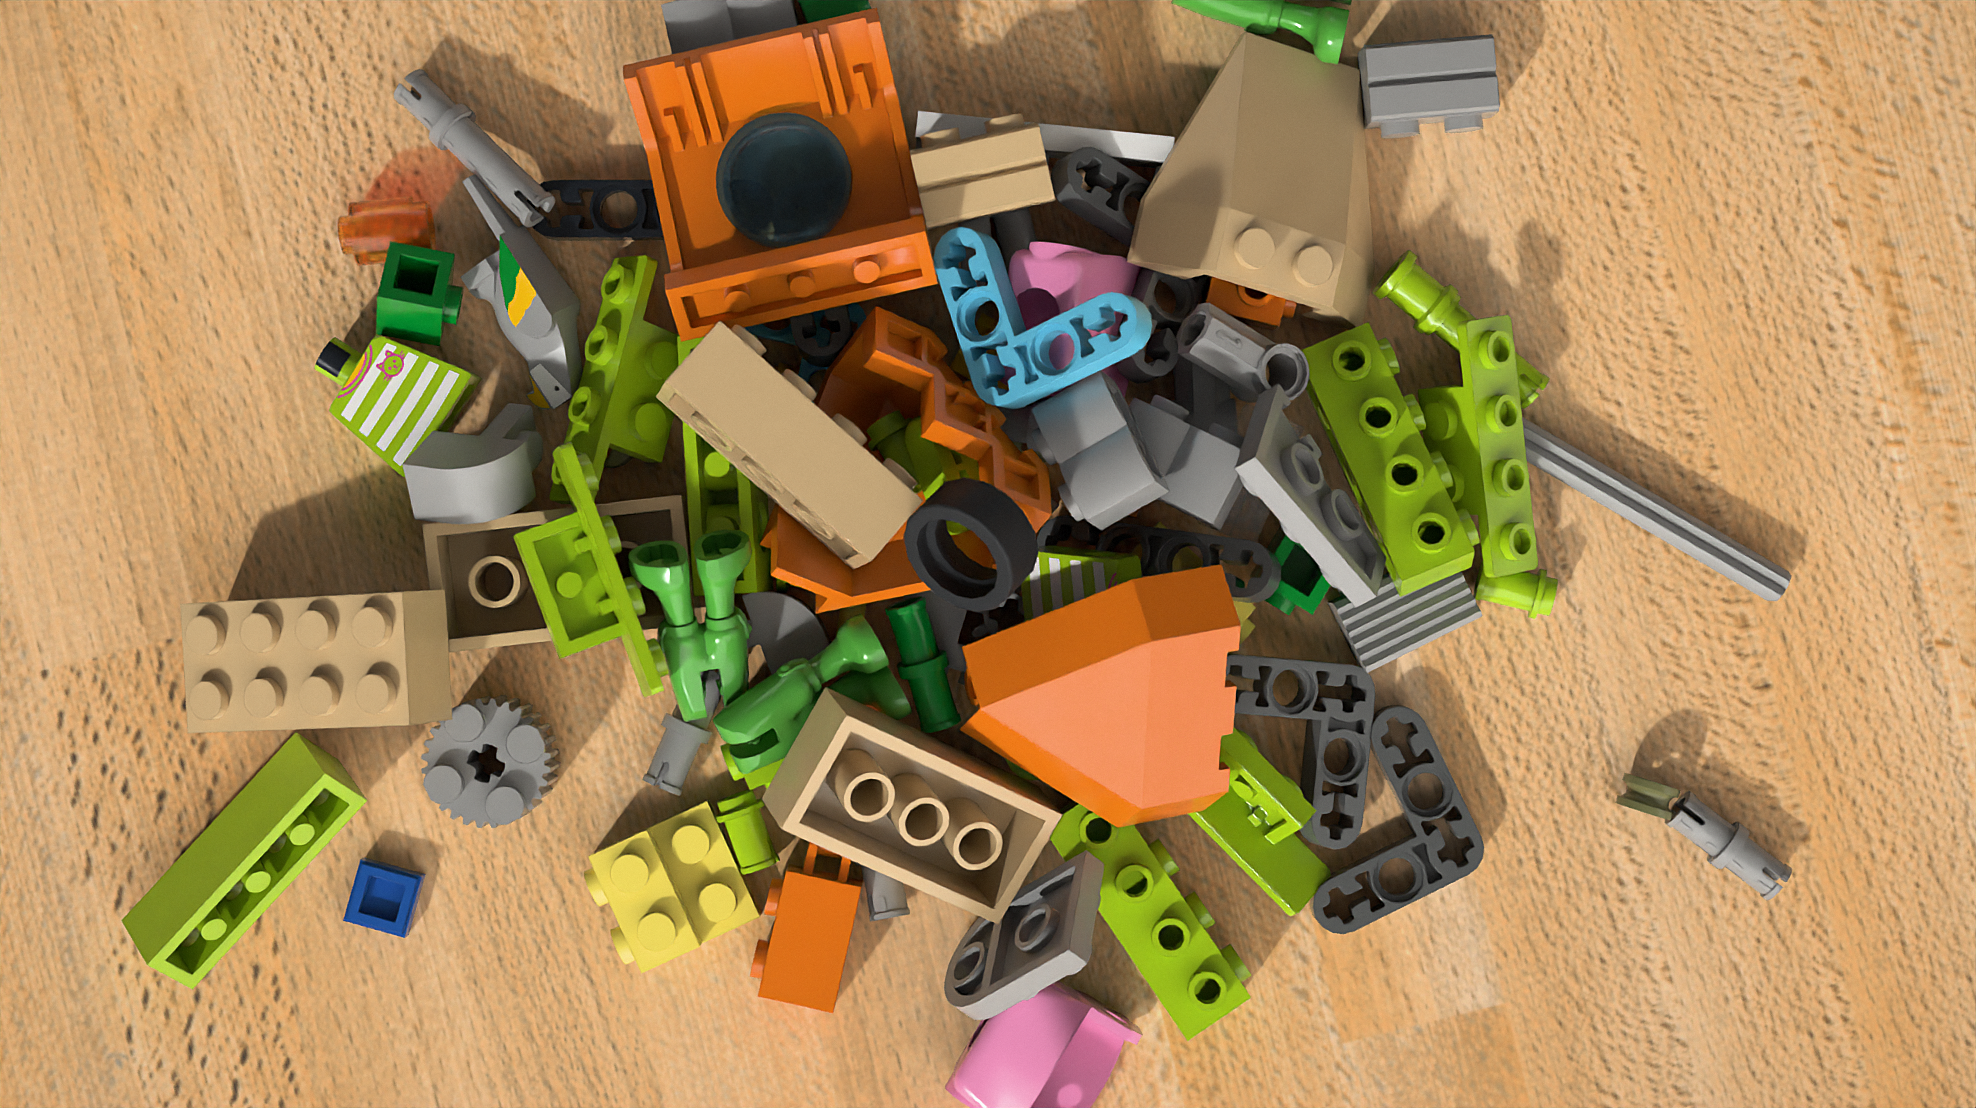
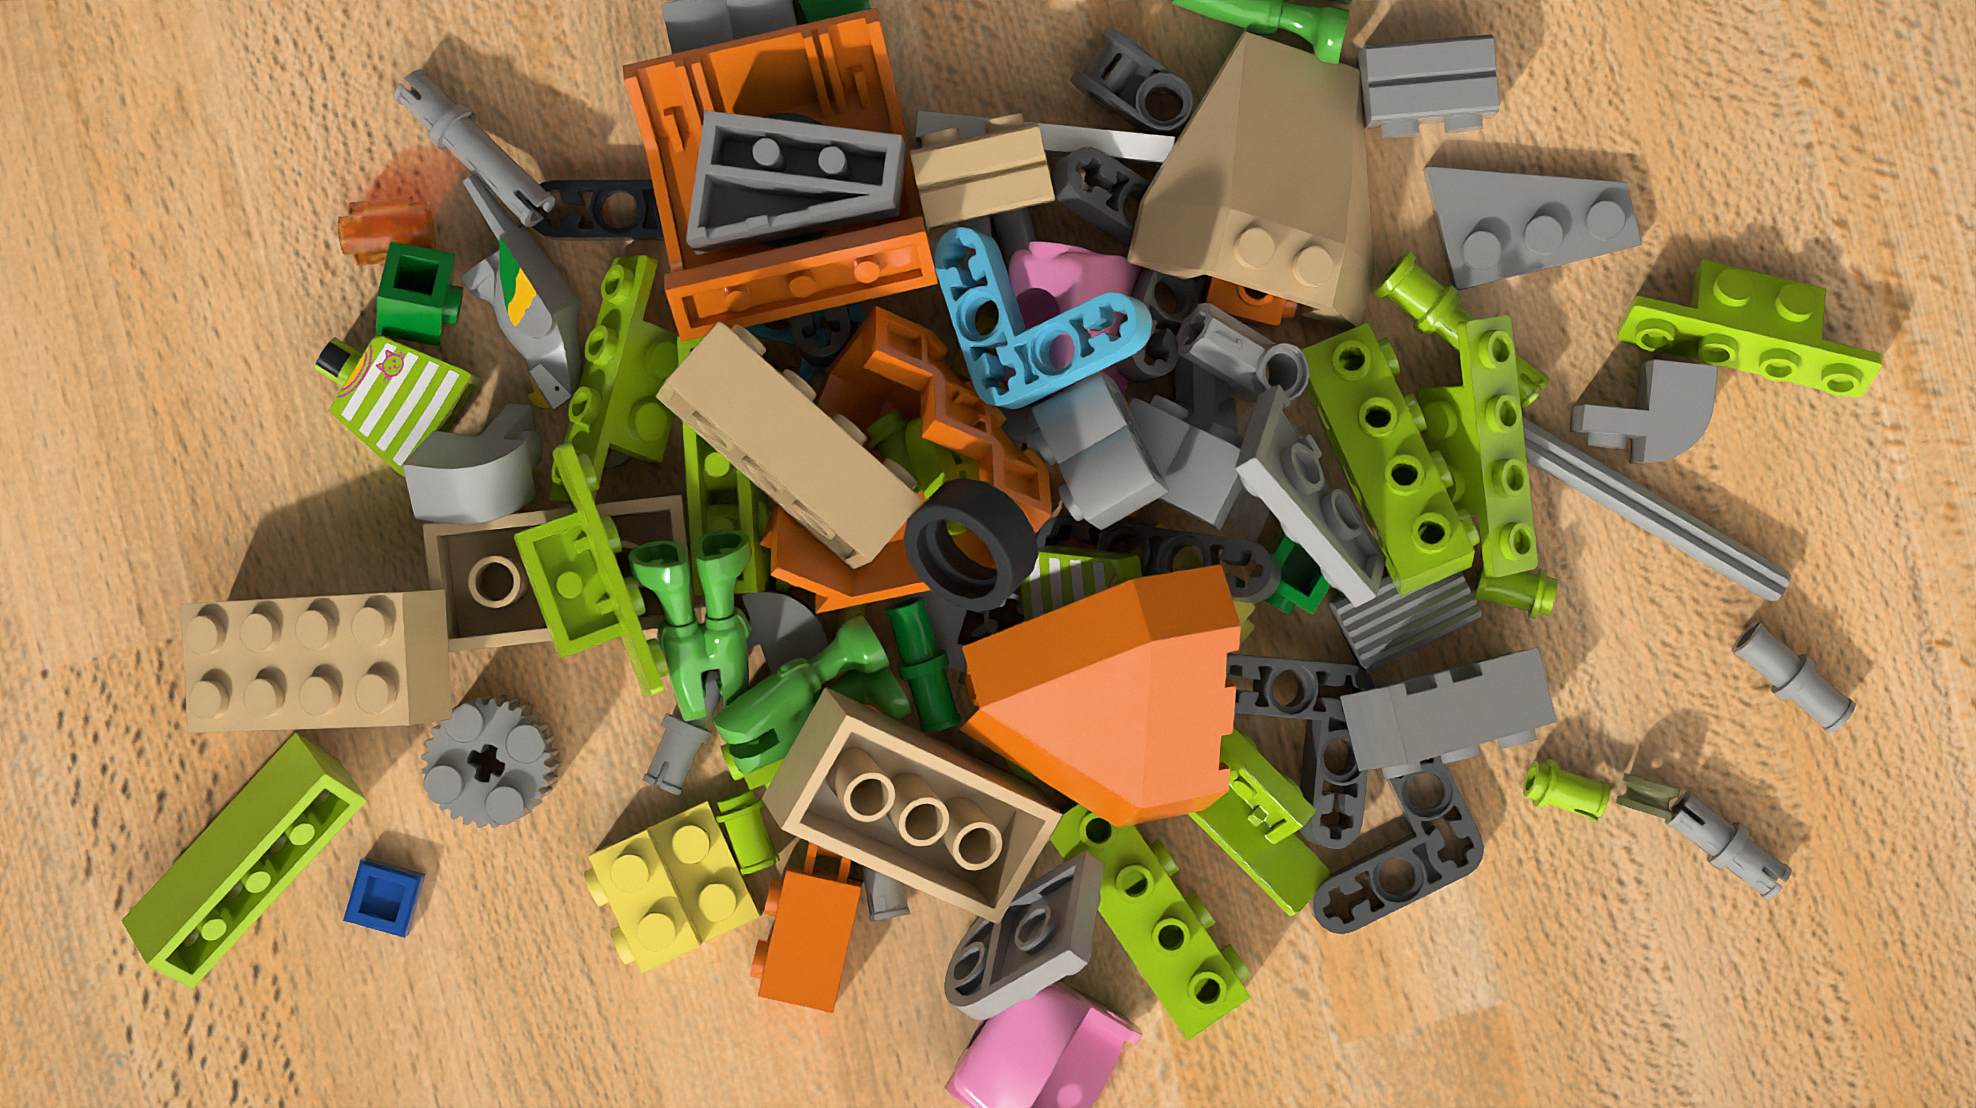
none -> light grey wedge [686,110,908,255]
none -> dark grey piece [1070,27,1193,137]
none -> light grey wedge [1340,647,1557,779]
none -> light grey wing [1423,166,1642,291]
none -> lime pin [1523,759,1610,822]
none -> light grey brick [1570,359,1718,464]
none -> lime bracket [1617,259,1883,398]
none -> light grey pin [1732,621,1856,733]

